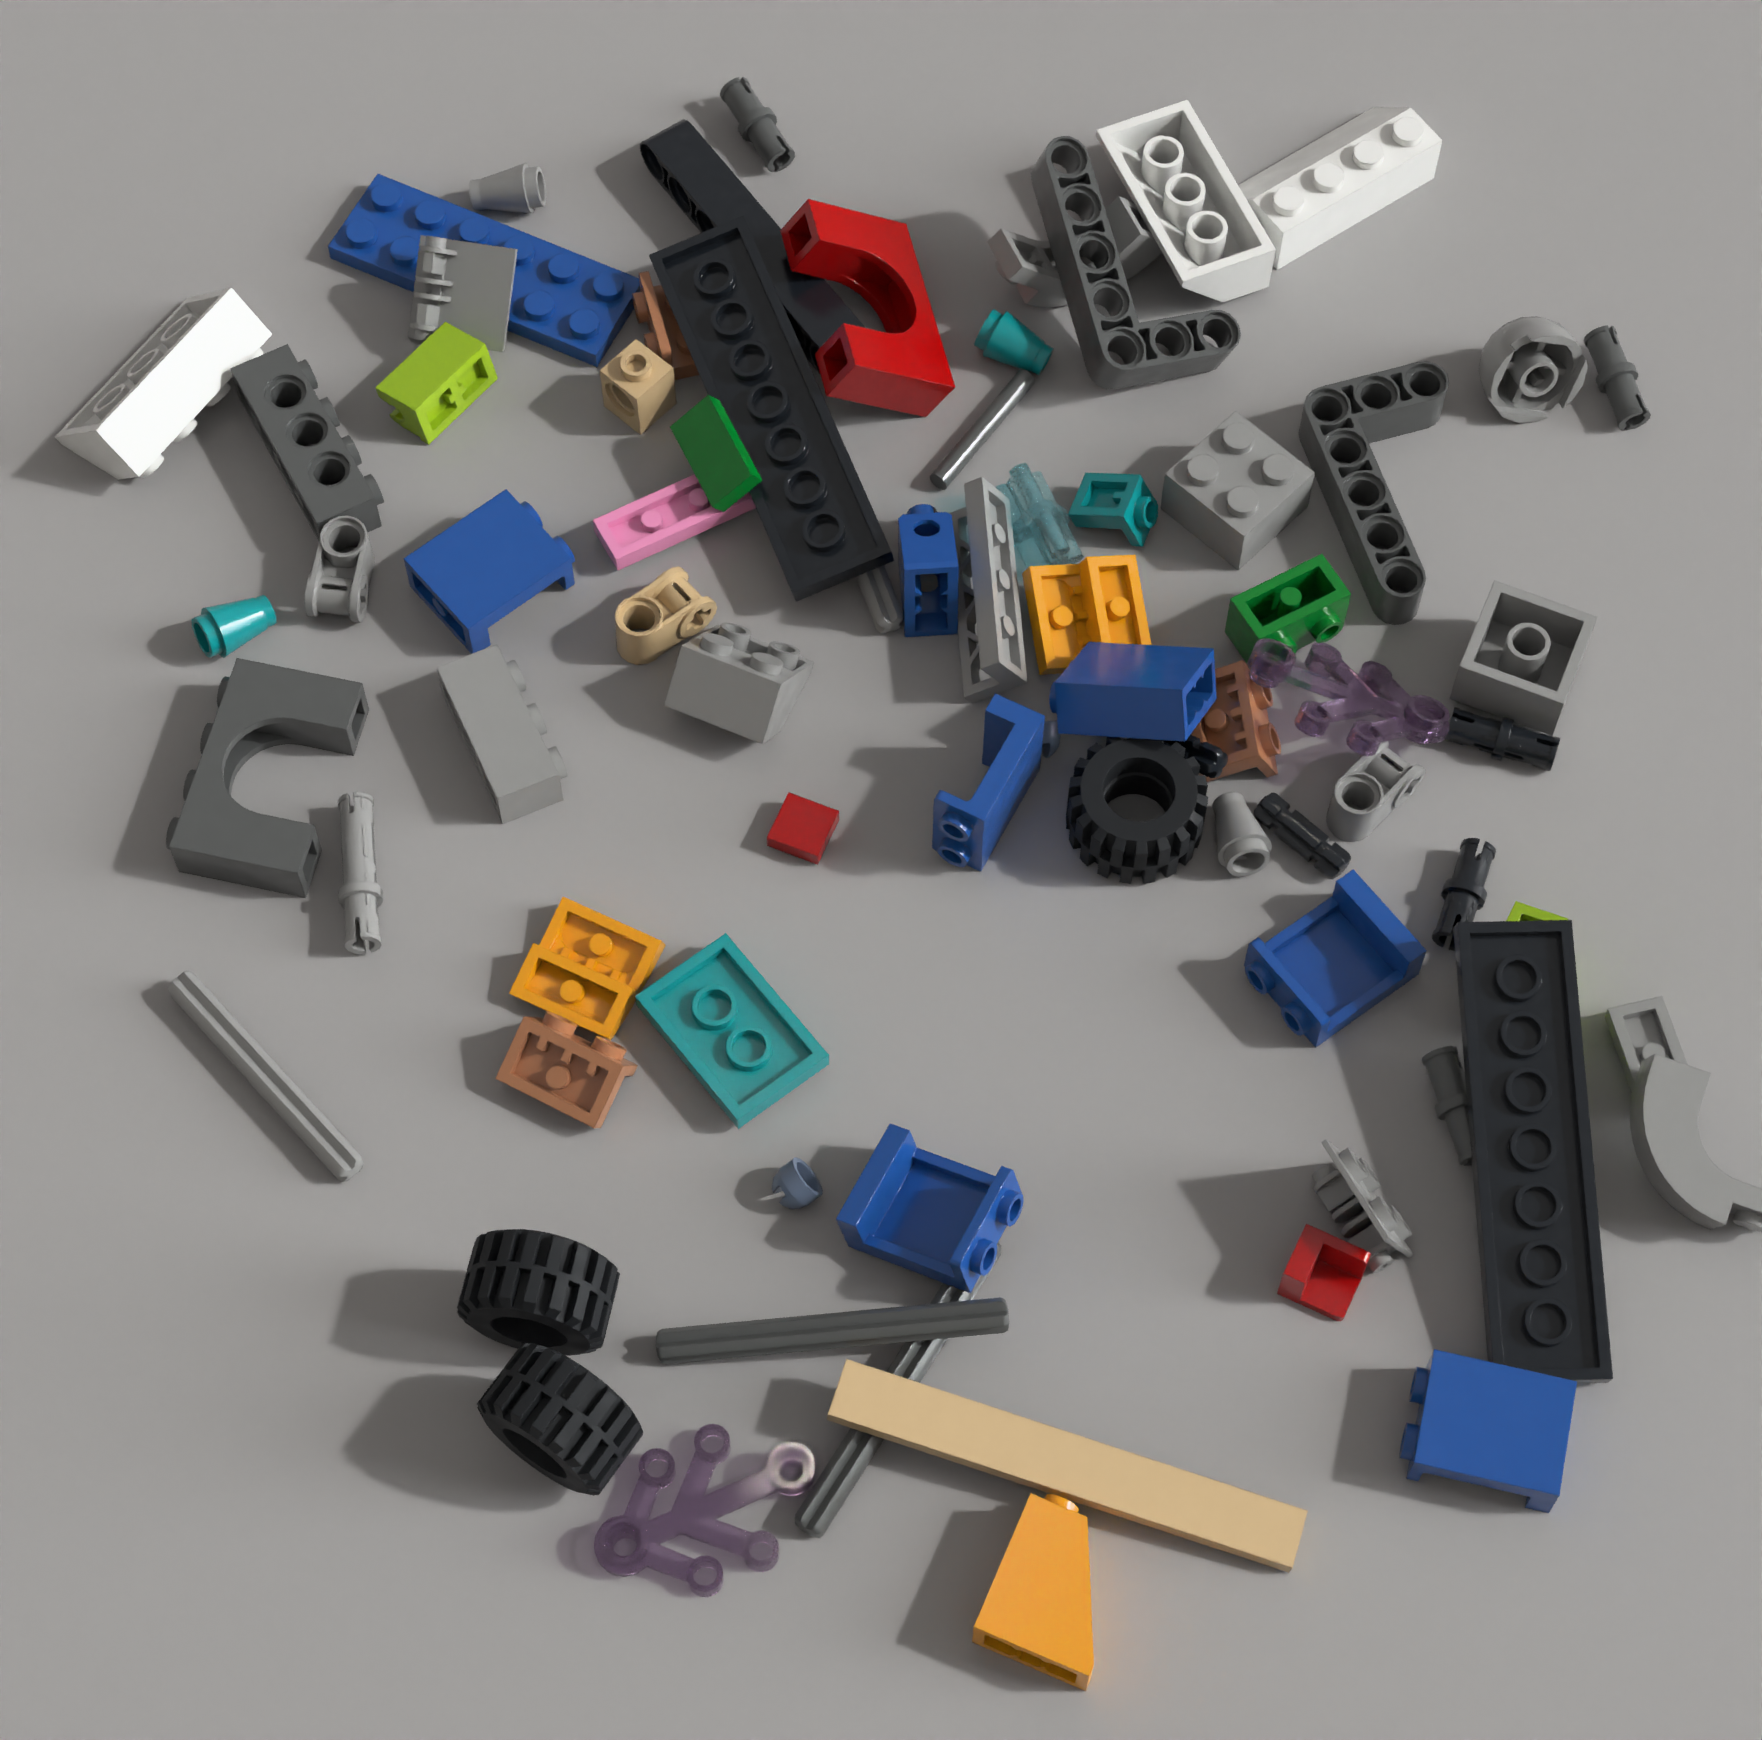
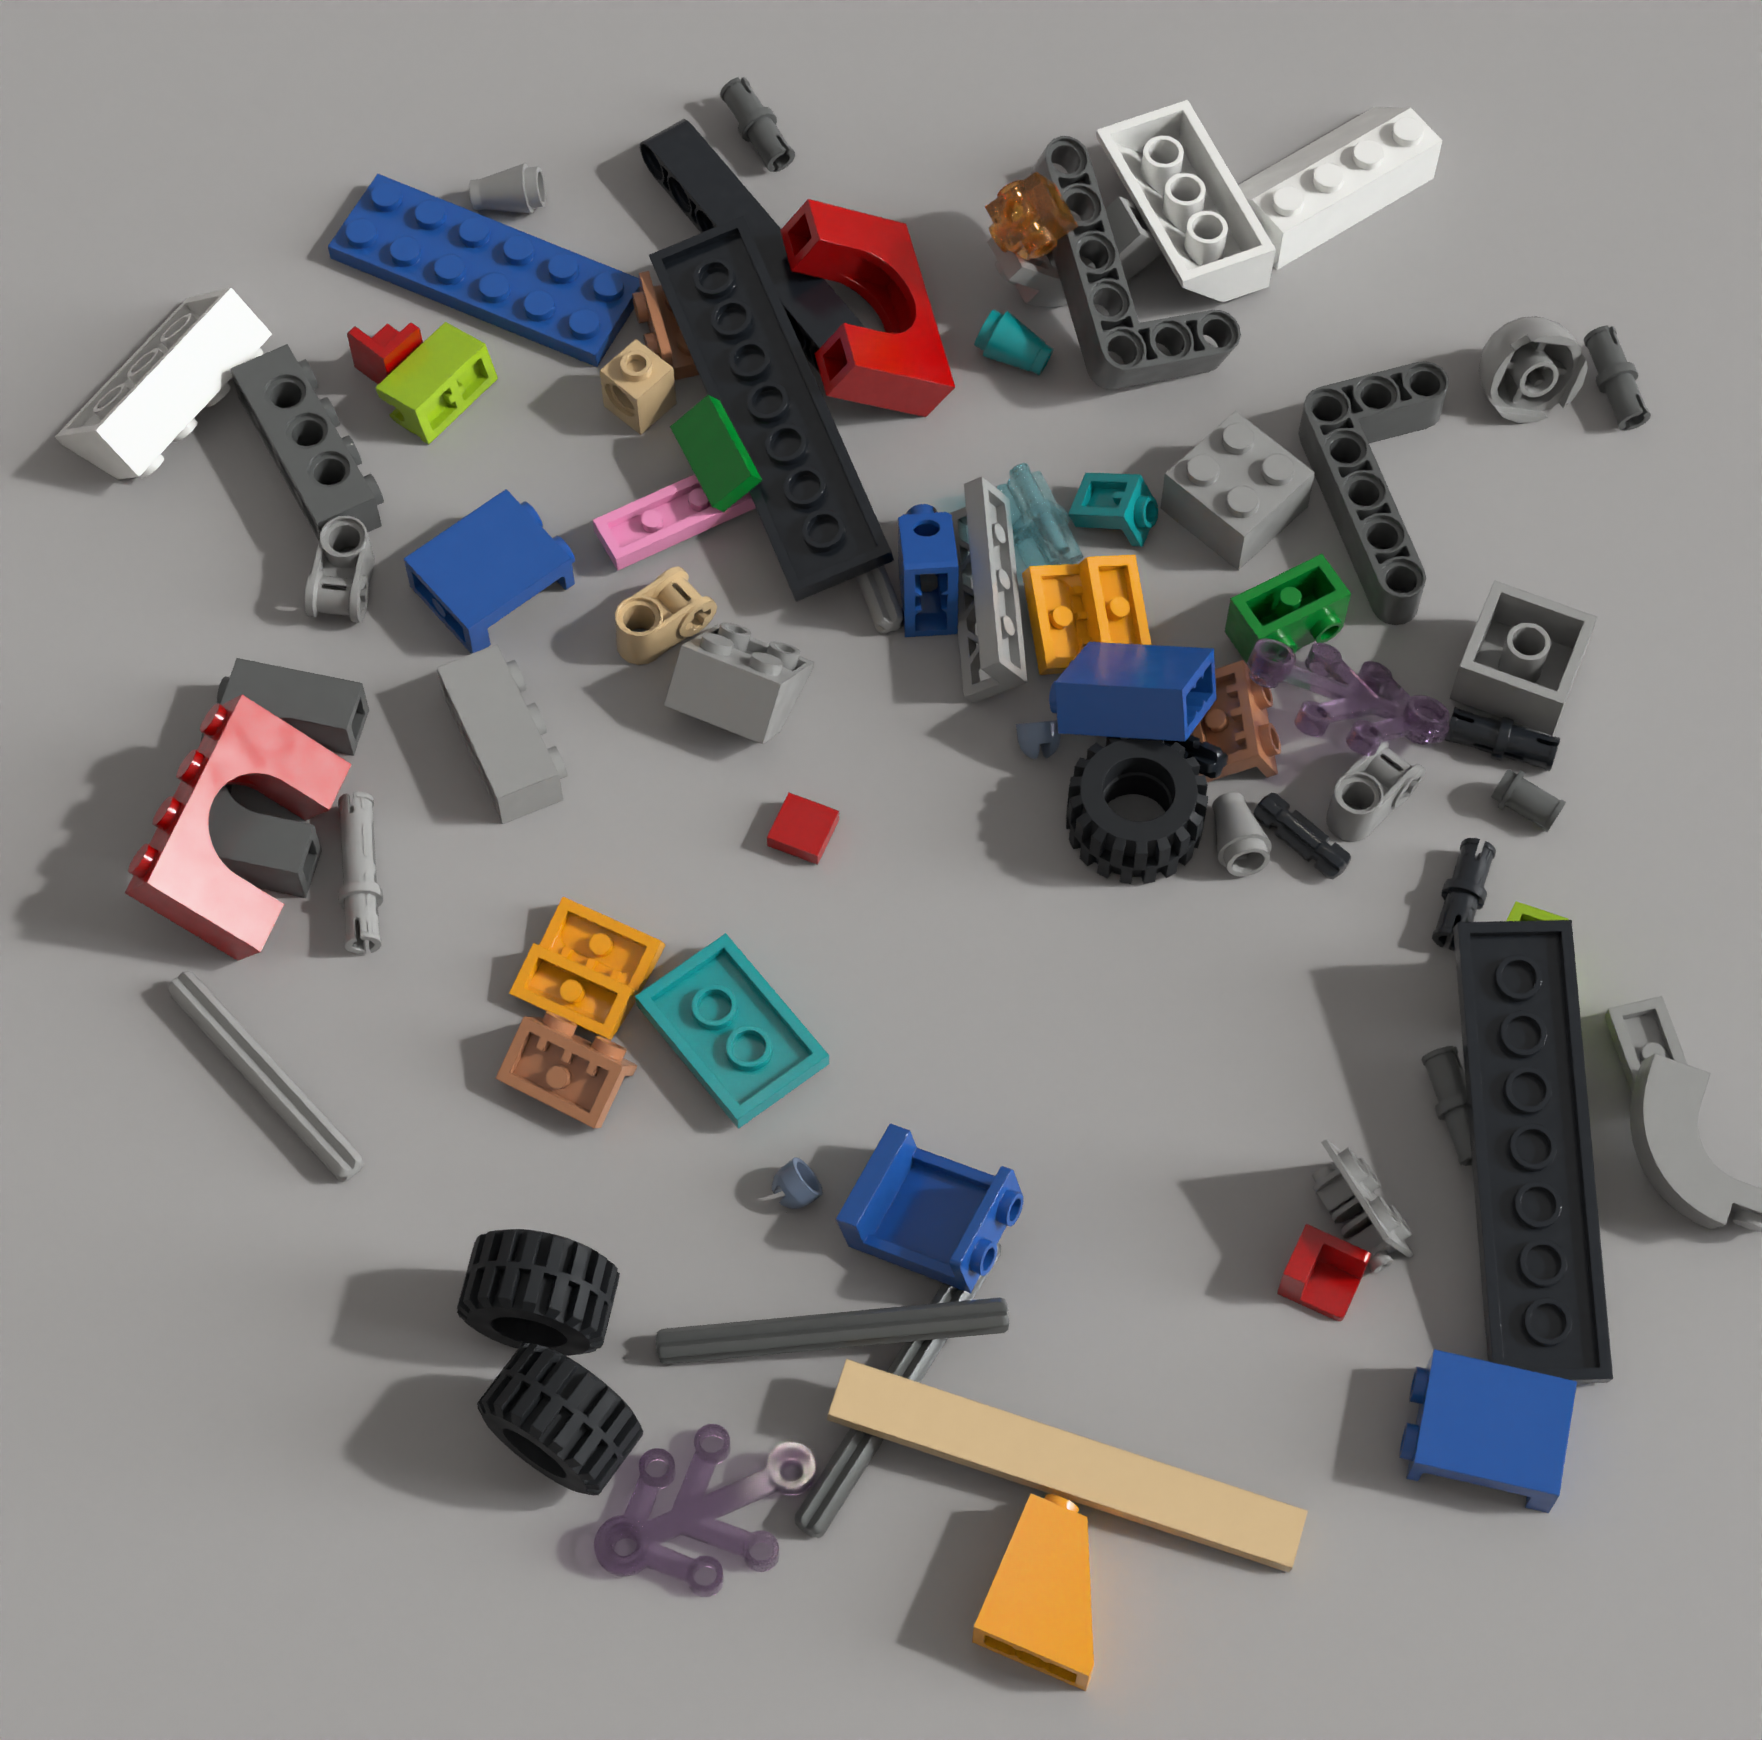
teal cone [191,595,277,658] -> none
light grey hinge [408,235,518,352] -> none
dark grey bar [930,369,1035,490] -> none
blue panel [932,693,1045,872] -> none
blue panel [1244,869,1427,1048] -> none
none -> arch [125,694,352,961]
none -> red panel [347,323,423,384]
none -> clear orange brick [985,172,1078,261]
none -> dark grey pin [1491,769,1566,832]

